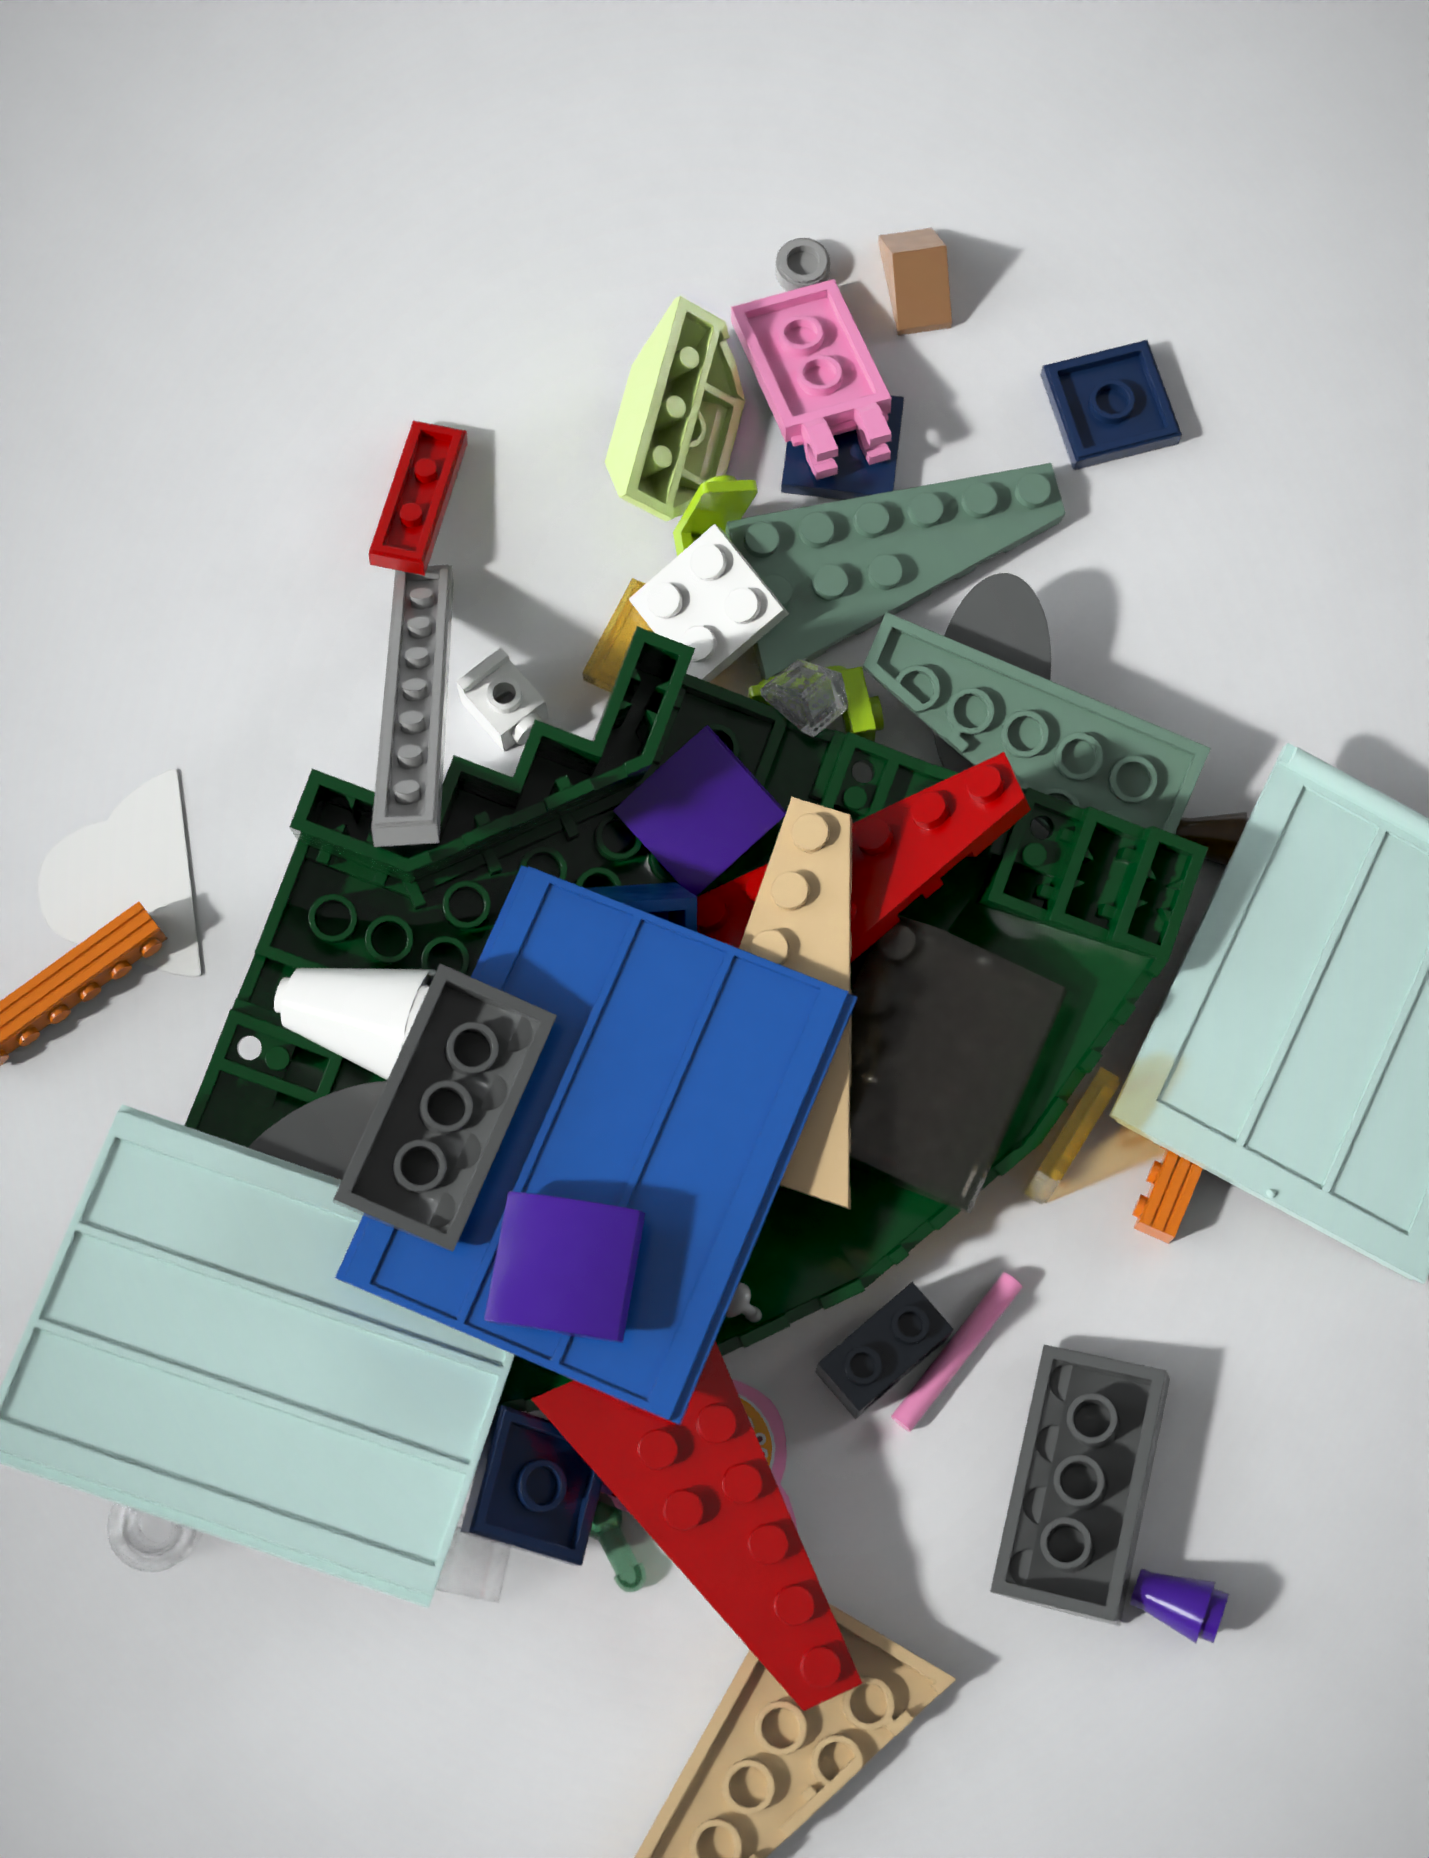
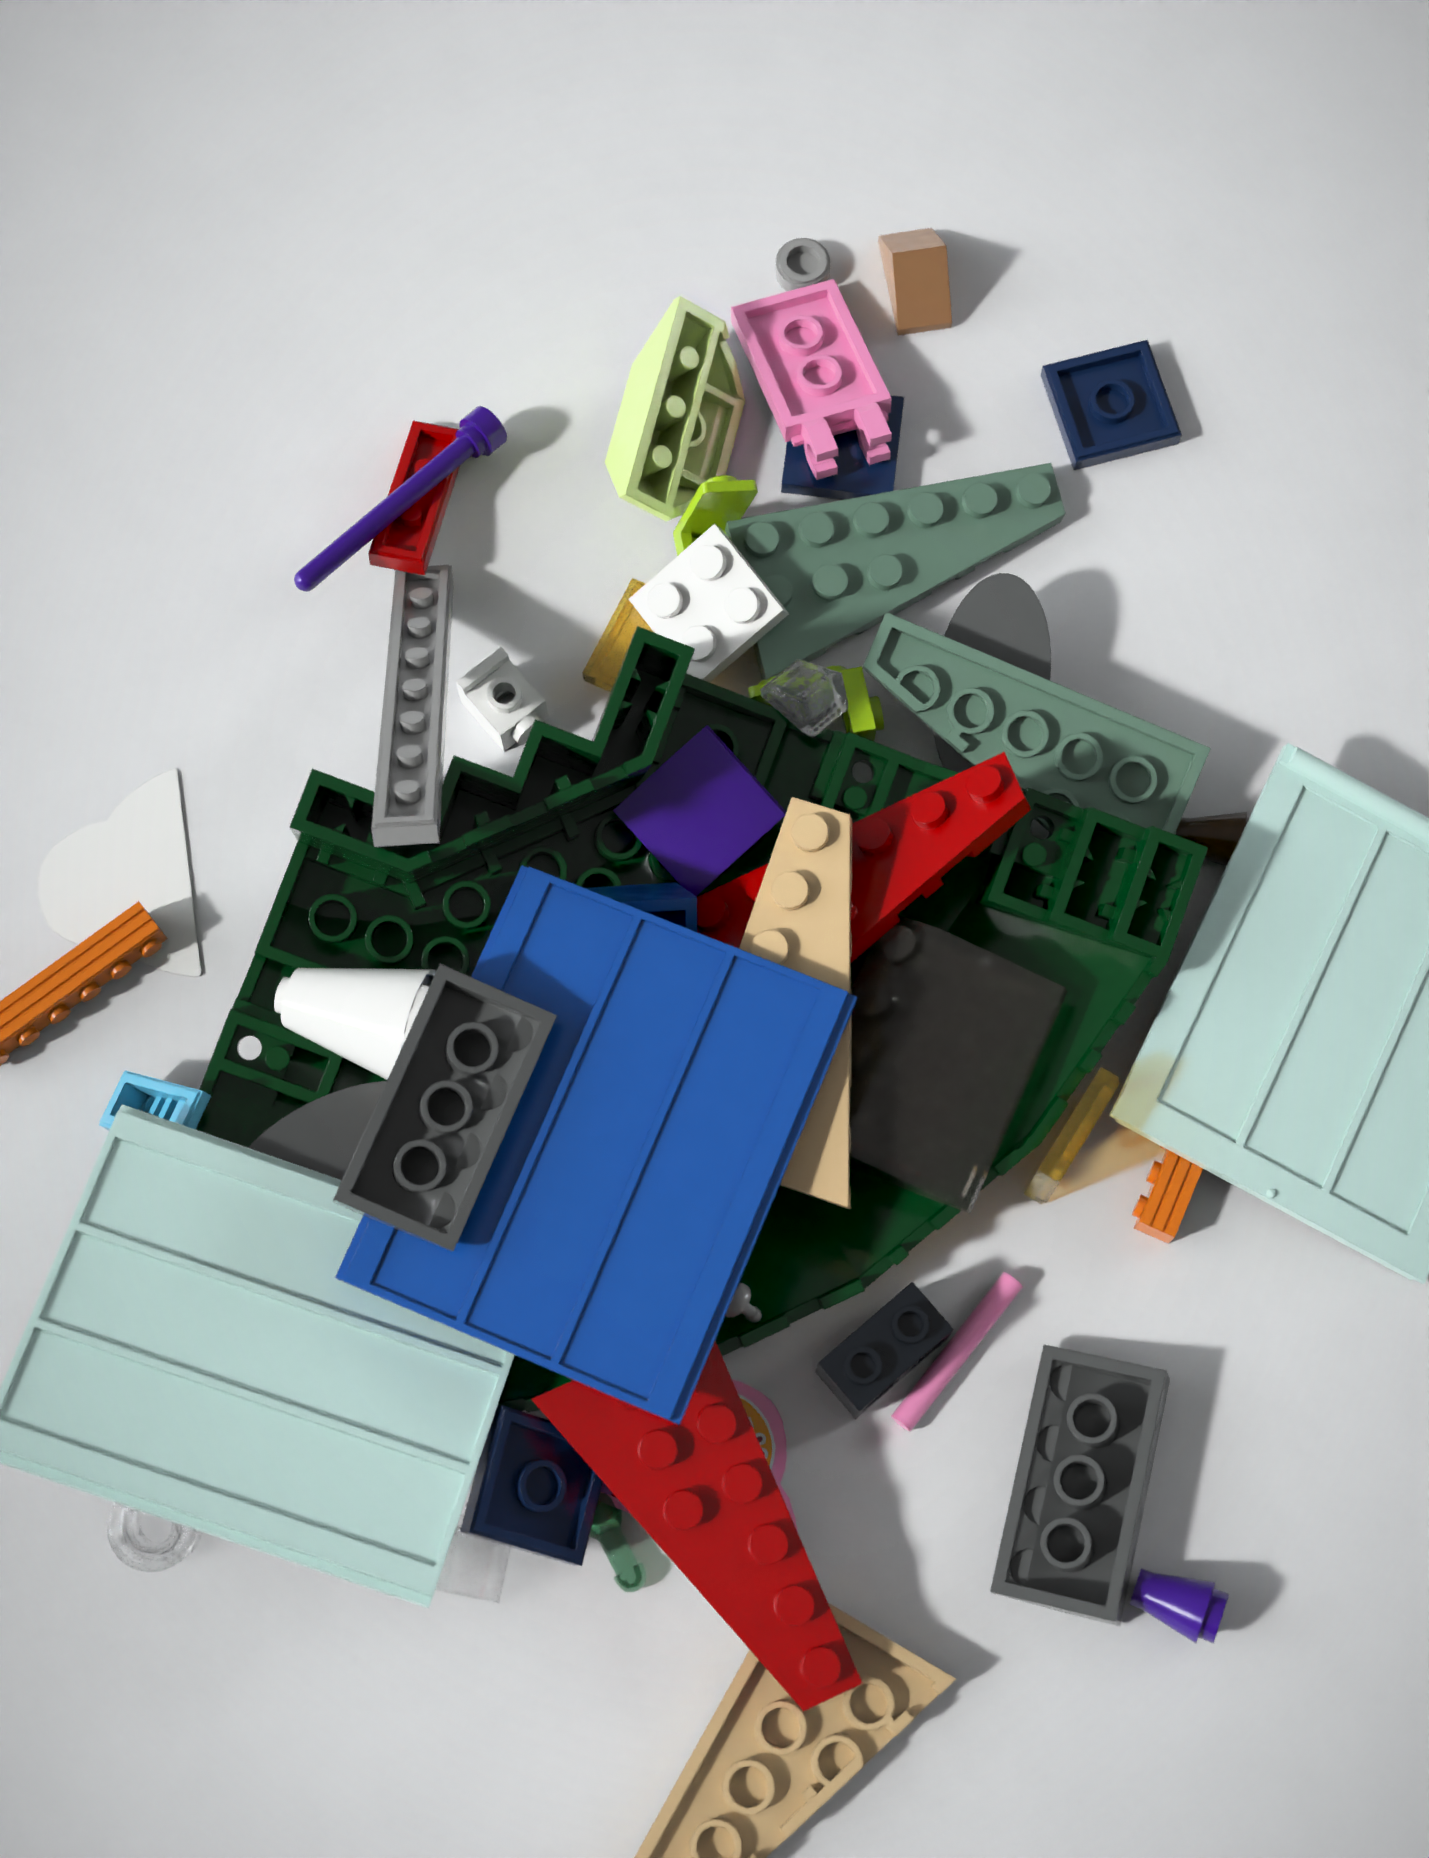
dark purple slope [484,1191,646,1343] -> none
none -> medium azure slope [99,1070,211,1130]
none -> dark purple piece [294,406,507,592]

